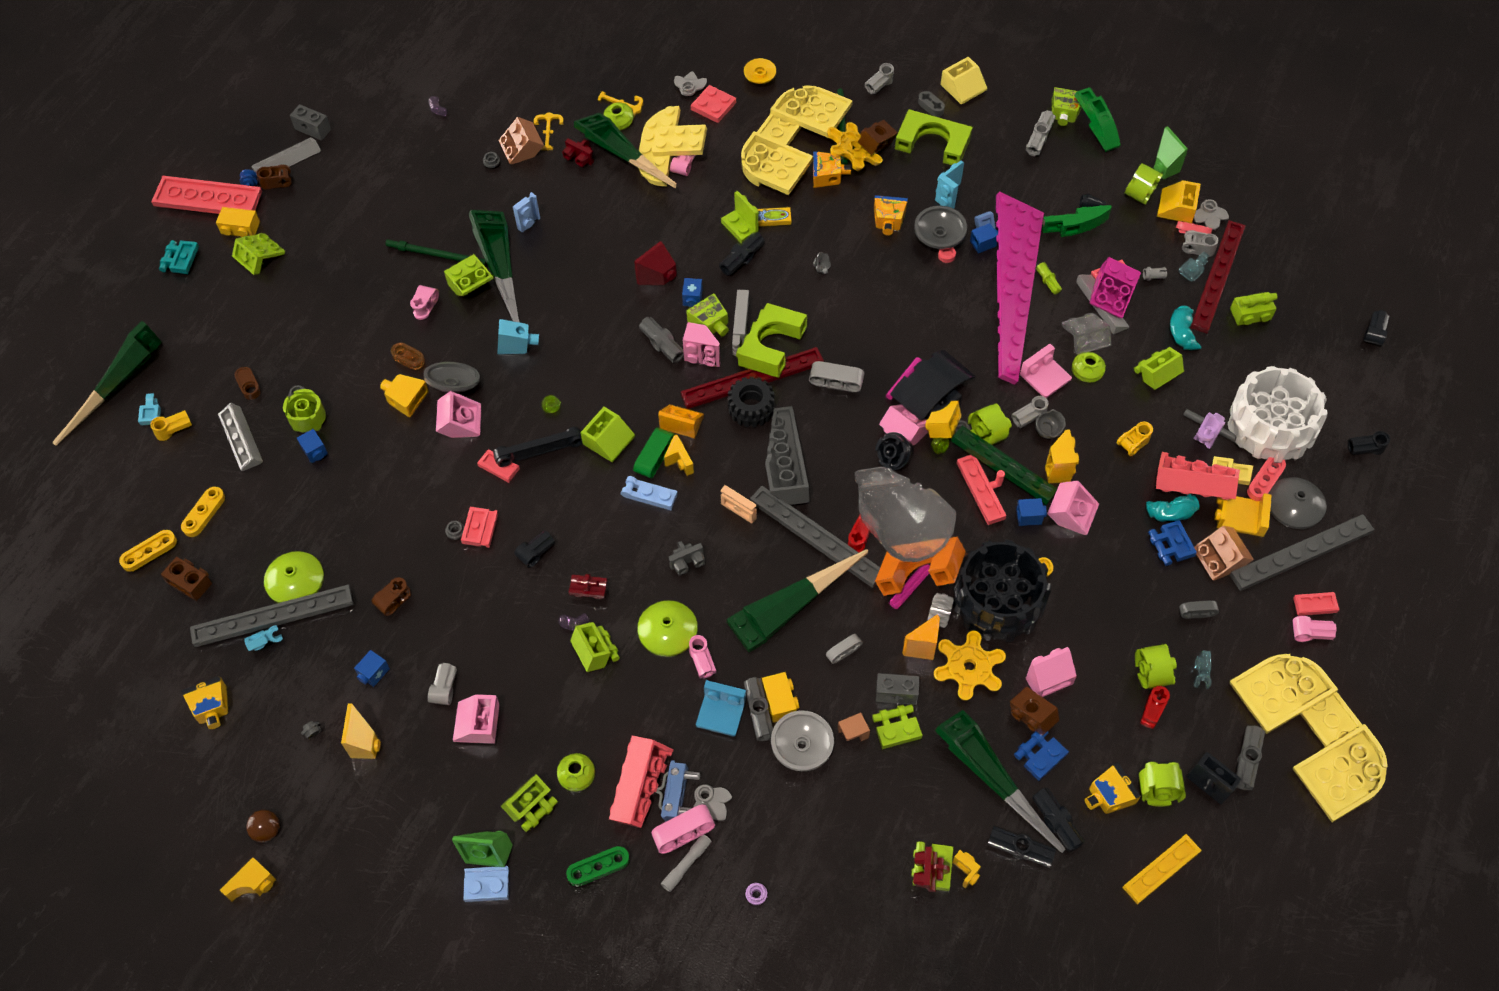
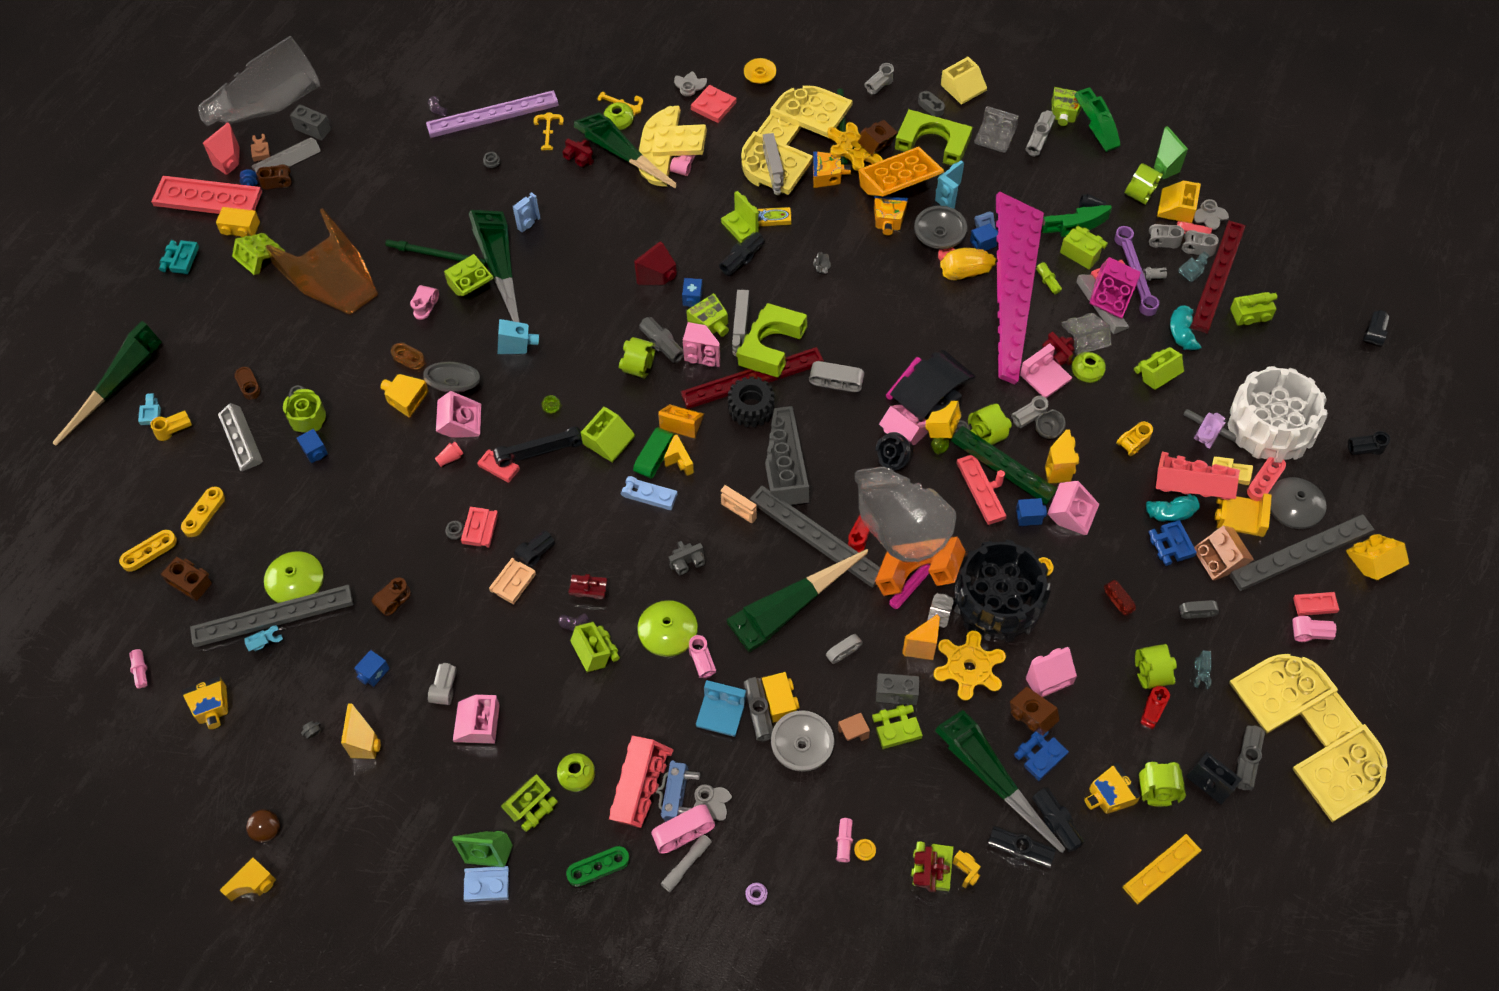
nougat slope [498,117,544,164] -> none
none -> bright pink axle [129,649,147,689]
none -> clear windscreen [198,36,320,125]
none -> coral slope [203,122,240,175]
none -> nougat plate [251,134,270,161]
none -> clear orange windscreen [265,208,378,315]
none -> lavender tile [426,90,559,138]
none -> coral cone [435,442,464,467]
none -> light nougat plate [489,558,536,605]
none -> lime brick [619,337,655,378]
none -> light grey hinge [763,133,783,195]
none -> bright pink axle [836,818,853,862]
none -> yellow plate [854,839,876,861]
none -> light orange slope [859,147,944,197]
none -> yellow hair [940,248,997,280]
none -> clear bracket [974,106,1019,153]
none -> dark red hips [1042,331,1075,366]
none -> lime brick [1060,226,1108,270]
none -> clear red beam [1104,580,1136,616]
none -> medium lavender piece [1114,226,1159,316]
none -> light grey piece [1149,224,1184,249]
none -> yellow slope [1346,534,1409,580]

